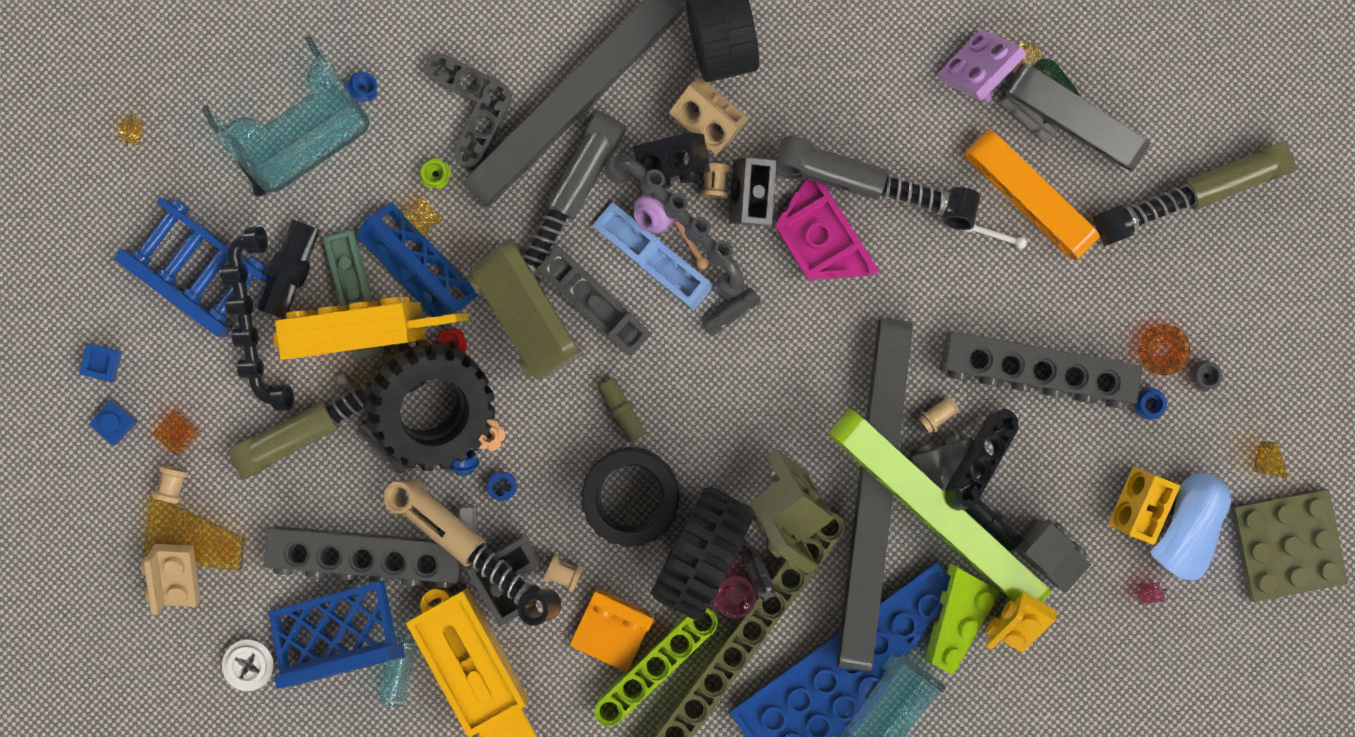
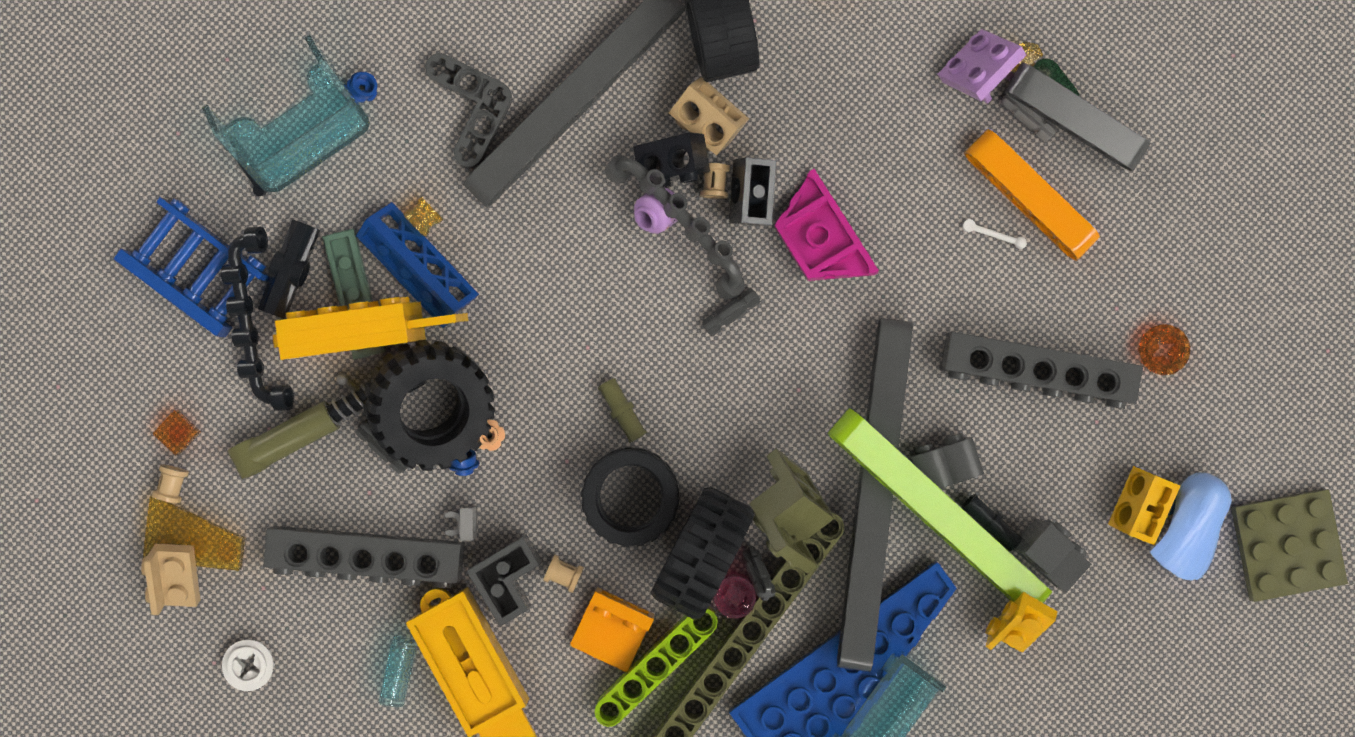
blue plate [79,343,122,382] -> none
blue plate [89,400,138,445] -> none
clear yellow plate [119,115,143,146] -> none
blue fence [268,581,405,689] -> none
piece [384,479,561,626] -> none
lime plate [420,158,451,189] -> none
red plate [437,328,467,352] -> none
olive windscreen [467,238,585,381] -> none
blue bush [487,472,517,501] -> none
dark grey piece [522,110,627,283] -> none
dark grey slope [537,246,652,357] -> none
light blue slope [592,202,713,311] -> none
light nougat hinge [675,221,709,270] -> none
piece [776,136,981,230] -> none
tan pin [917,396,959,434] -> none
lime wing [925,563,1001,675] -> none
black beam [945,409,1019,511] -> none
piece [1092,140,1298,246] -> none
blue plate [1134,388,1167,420] -> none
clear pink plate [1134,582,1167,604] -> none
dark grey plate [1190,360,1223,392] -> none
clear yellow slope [1253,441,1288,479] -> none

